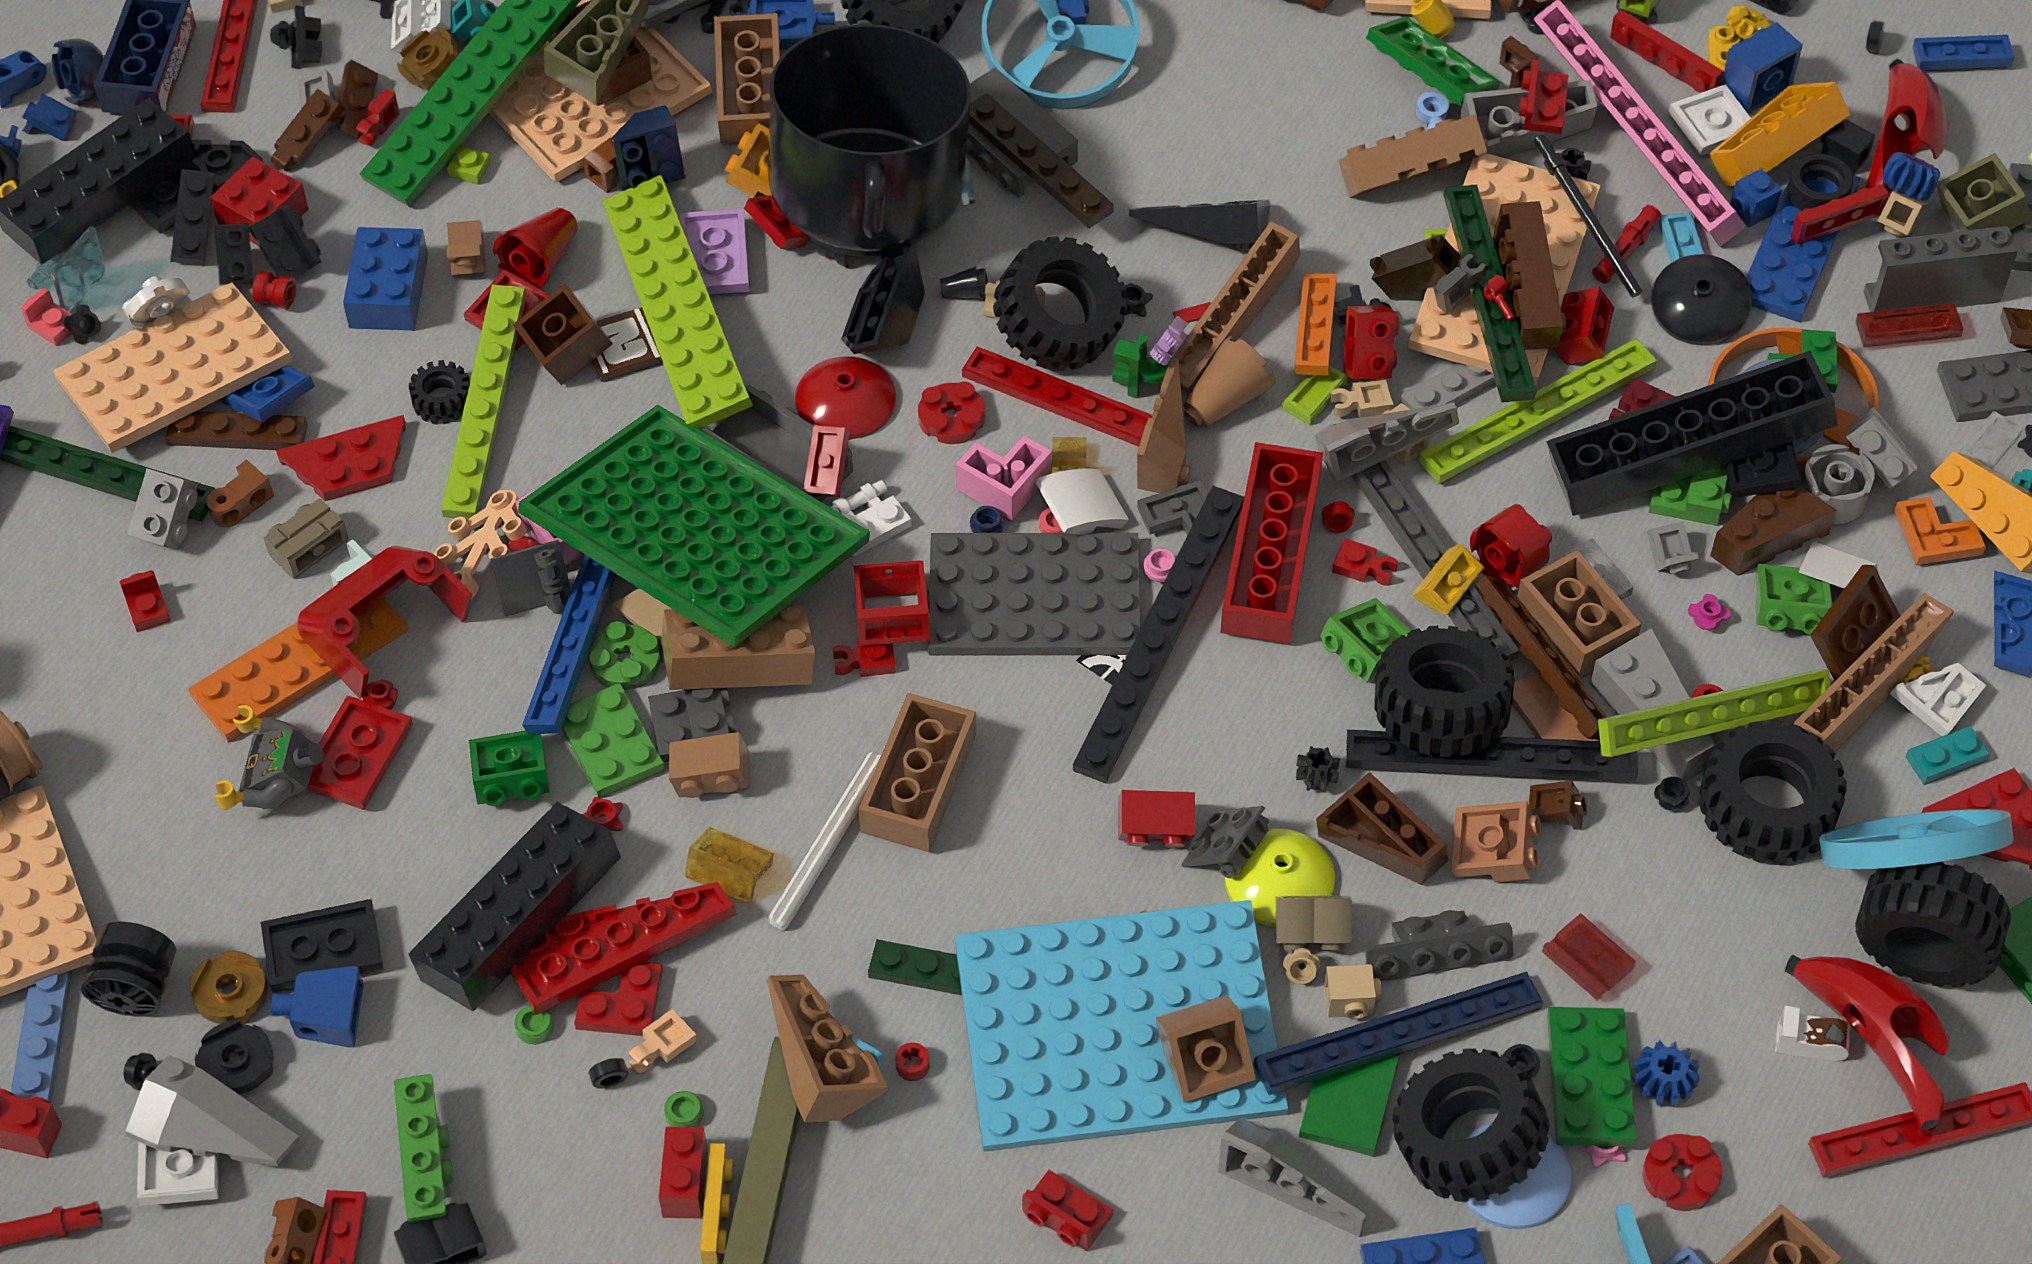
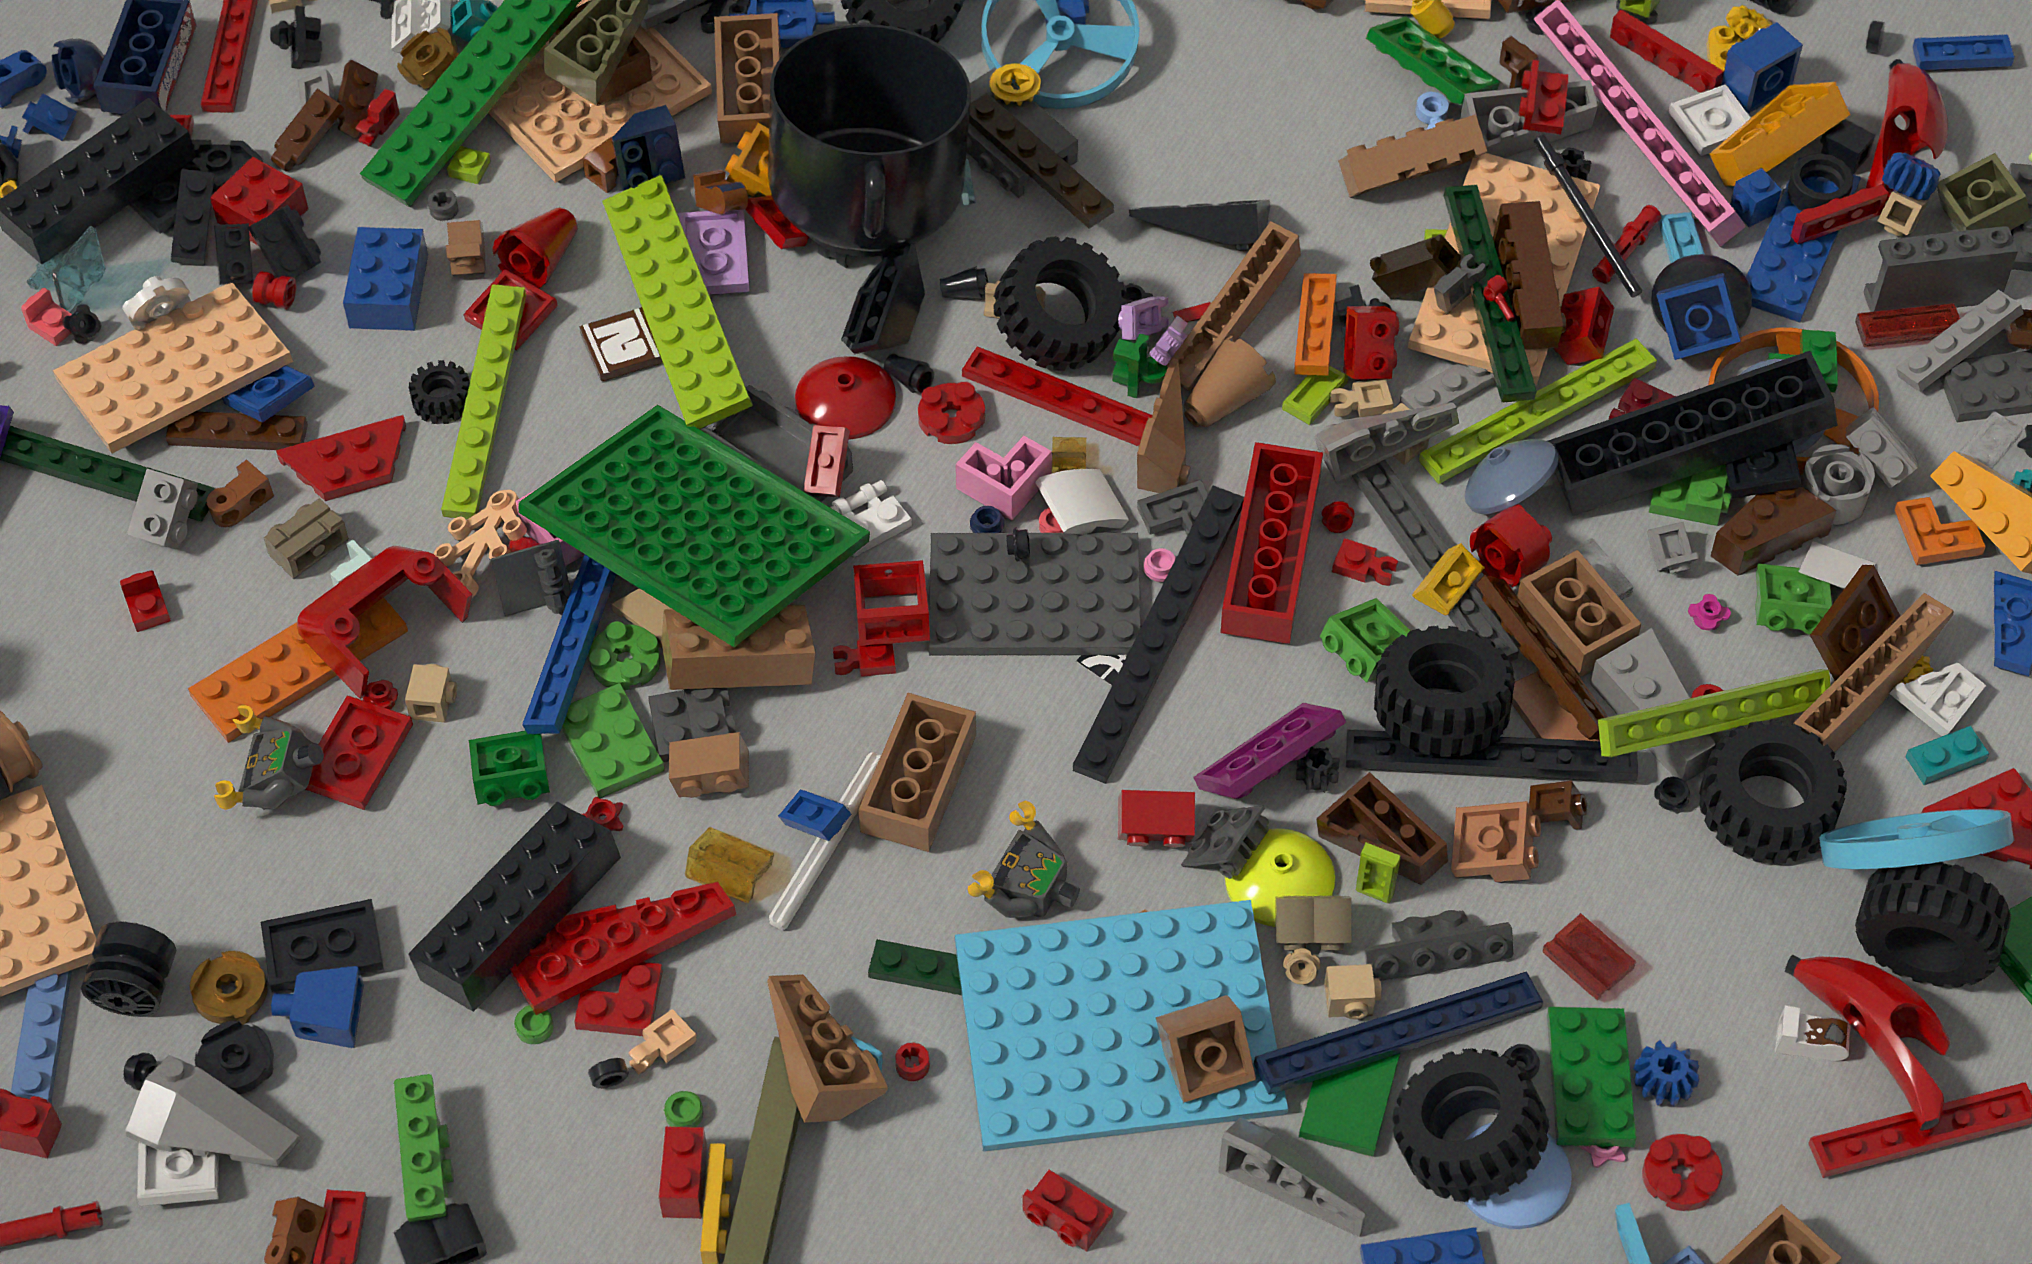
reddish brown brick [513,283,613,385] -> none
none -> tan brick [405,664,457,723]
none -> dark grey bush [428,188,459,221]
none -> dark orange leg [693,170,748,214]
none -> blue plate [778,789,852,841]
none -> black cone [884,353,934,393]
none -> torso [968,801,1080,918]
none -> yellow gear [990,64,1041,106]
none -> black plate [1006,527,1030,561]
none -> lavender hinge [1118,296,1169,340]
none -> magenta plate [1193,703,1347,799]
none -> lime plate [1355,842,1401,903]
none -> sand blue dish [1464,439,1559,514]
none -> blue brick [1657,273,1742,360]
none -> light grey plate [1896,290,2024,392]

